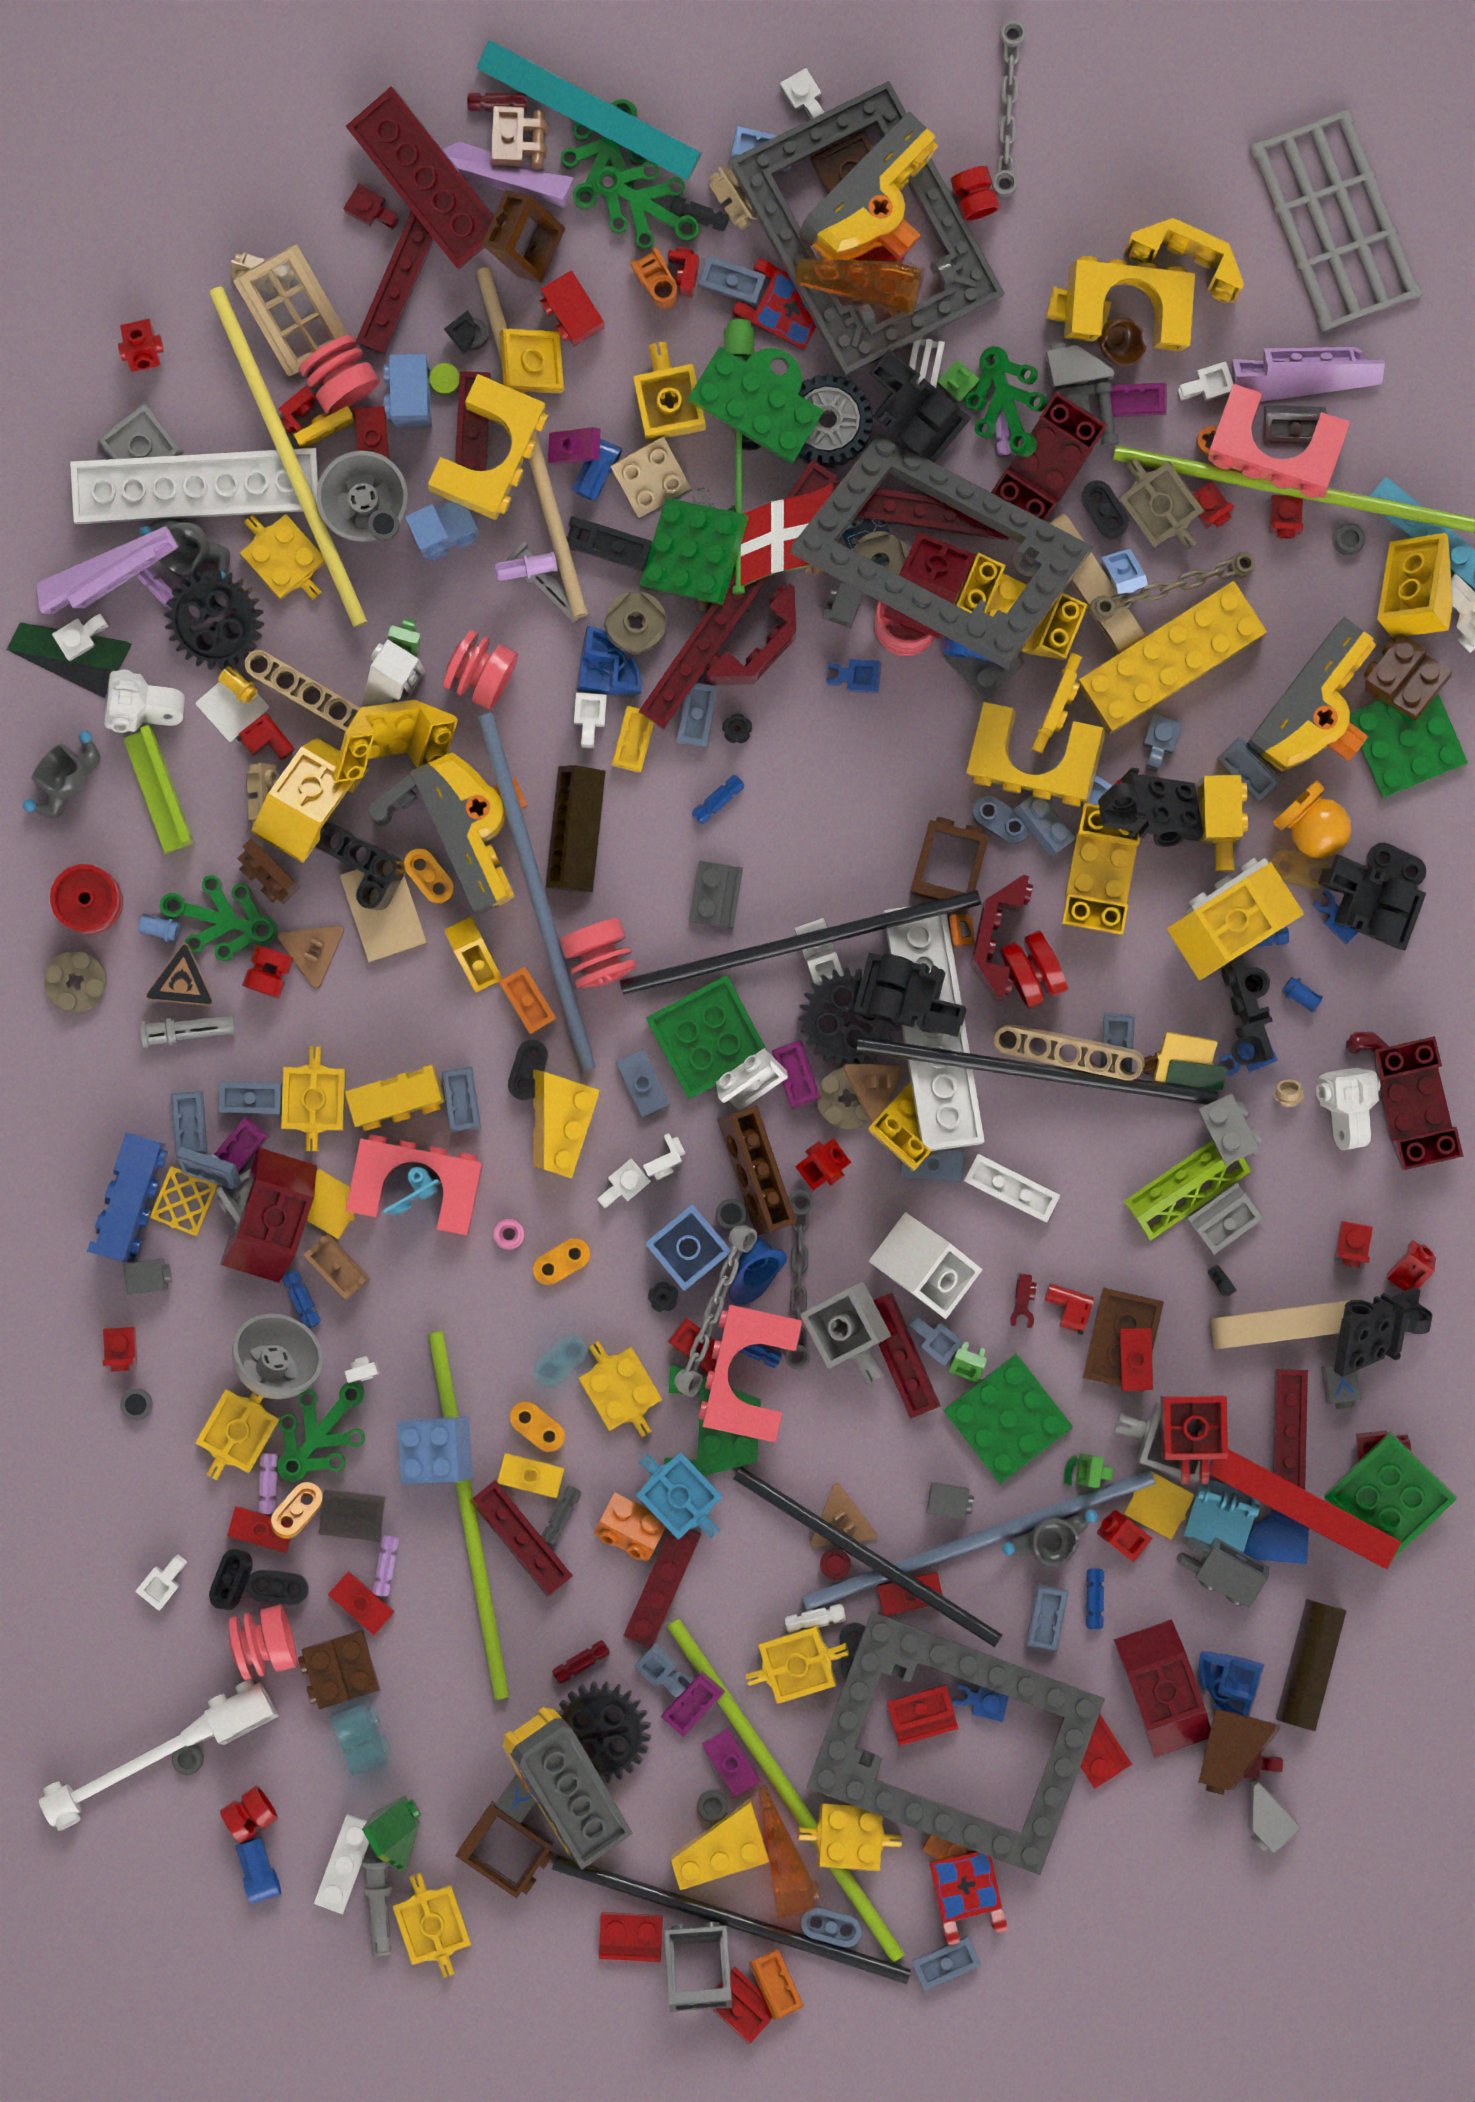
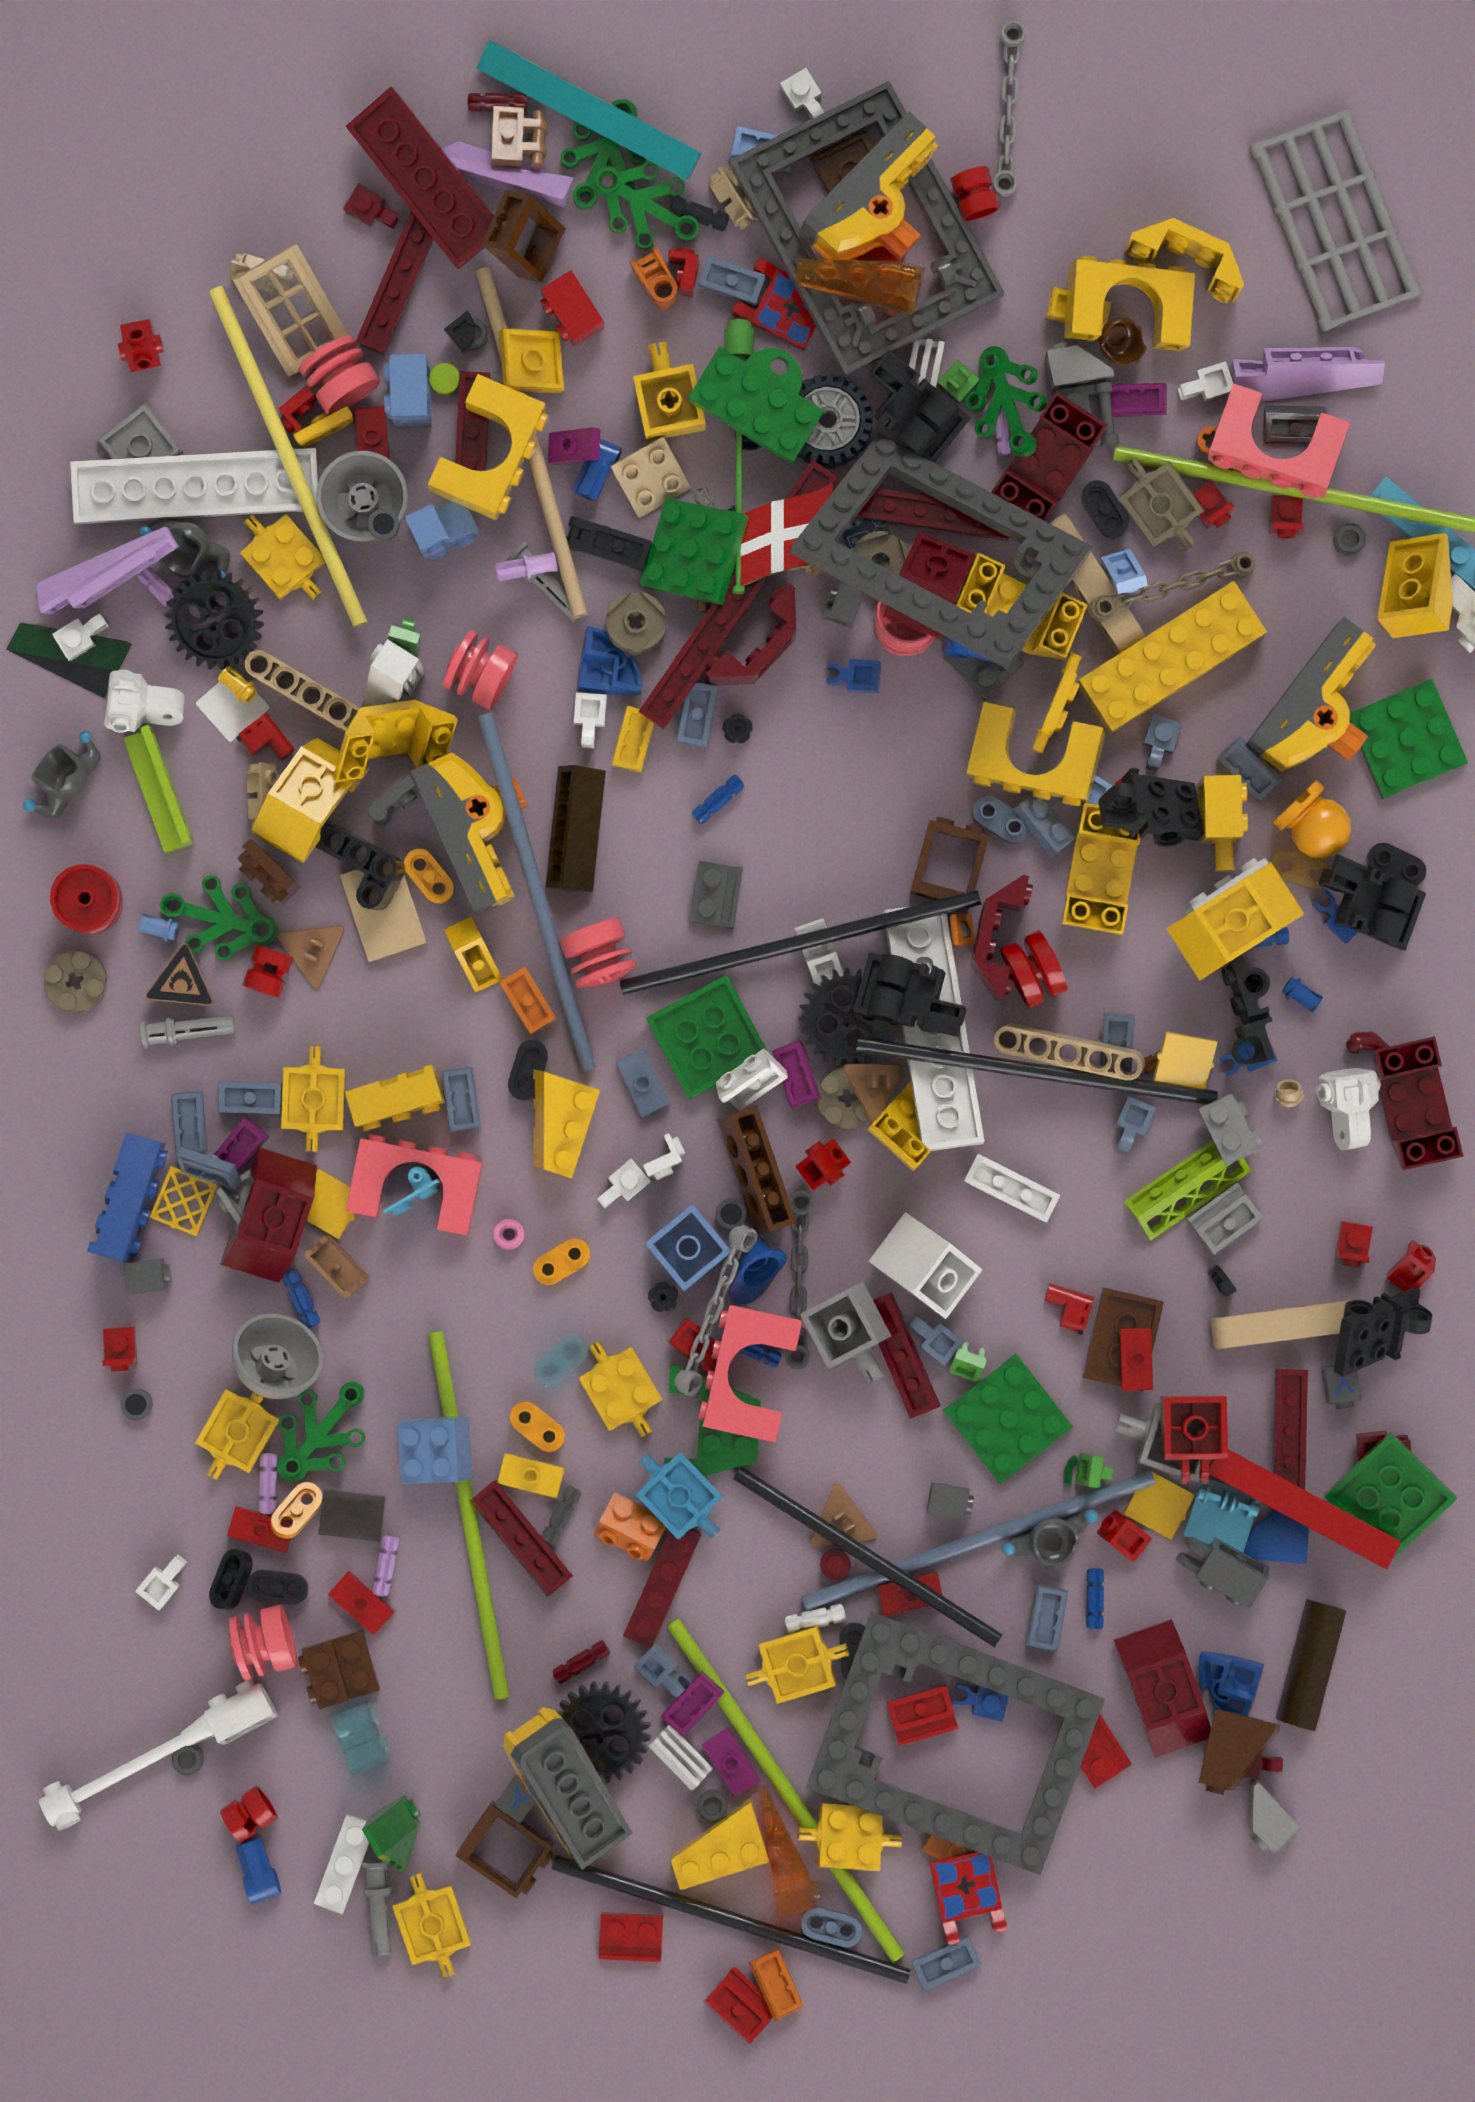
white plate [344,1356,380,1383] -> none
window [664,1922,732,2012] -> none
sand blue plate [900,1149,964,1182] -> none
dark red plate [1010,1273,1037,1328] -> none
dark green sticker [1166,1060,1227,1090] -> none
reddish brown plate [1364,634,1452,721] -> none
none -> white tile [649,1725,713,1791]
none -> sand blue plate [1115,1096,1156,1154]

